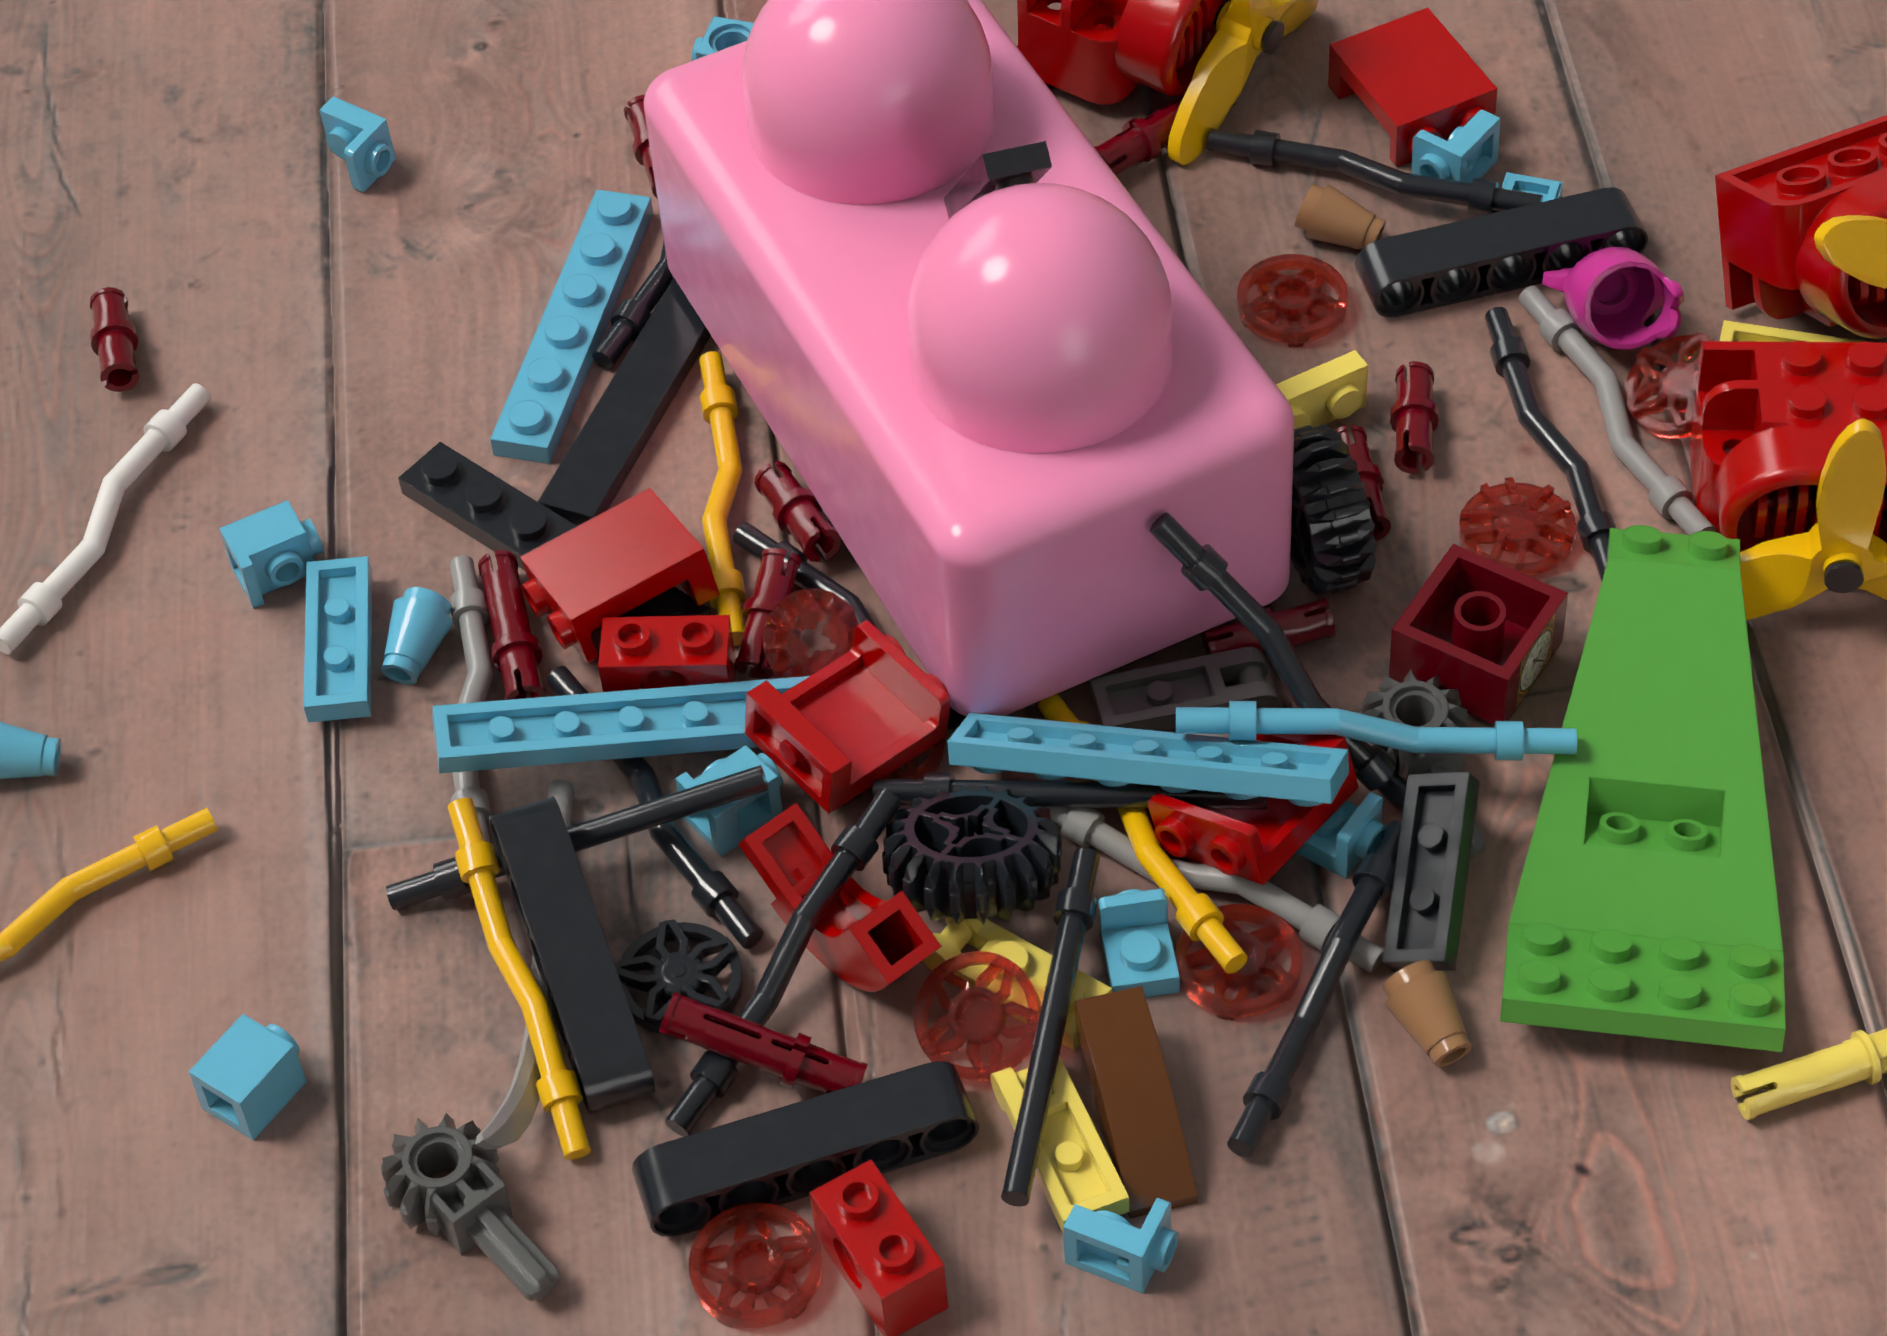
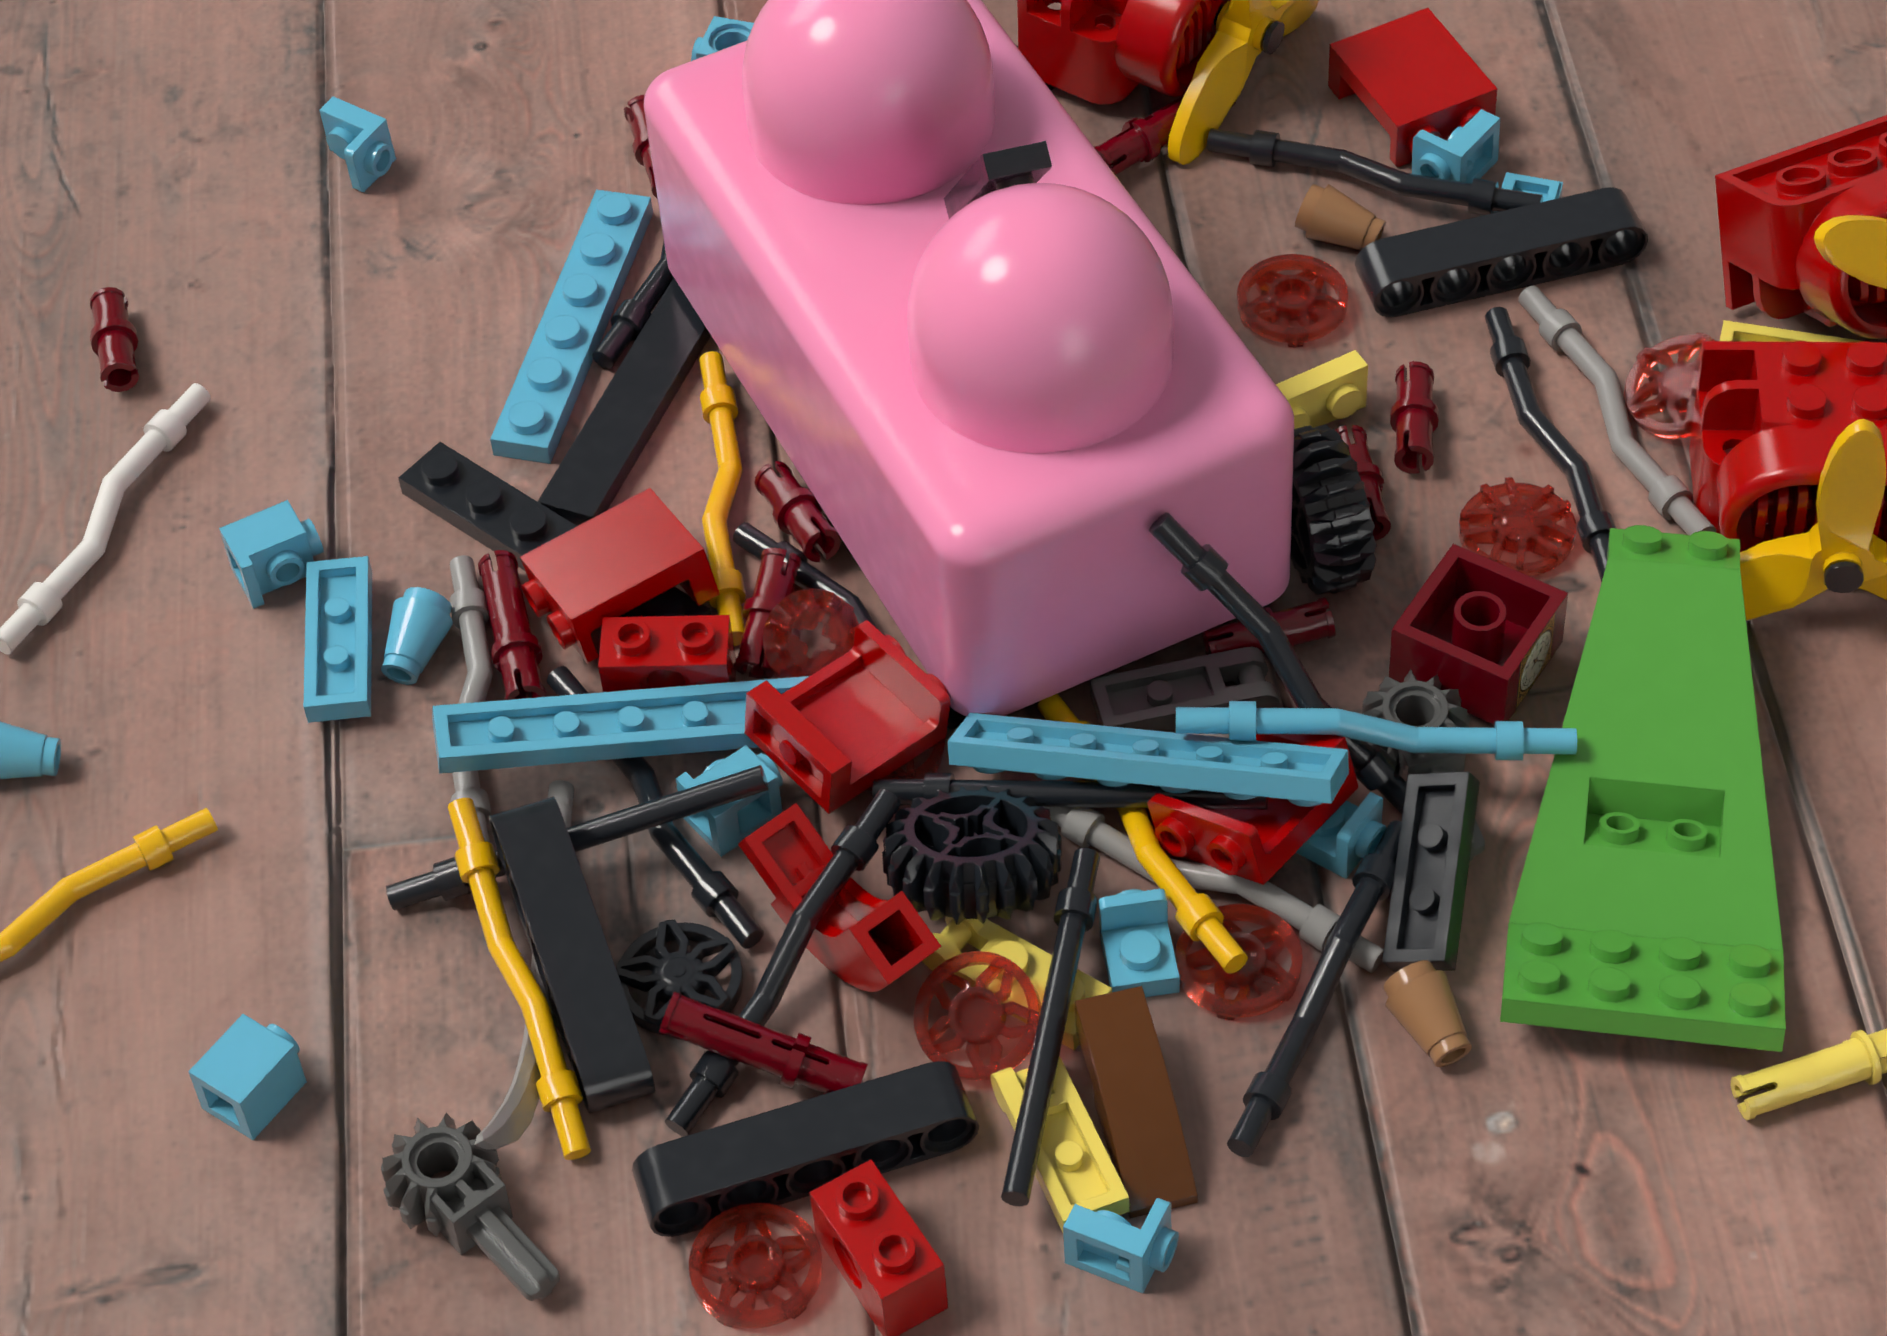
dark pink piece [1542,247,1684,349] -> none

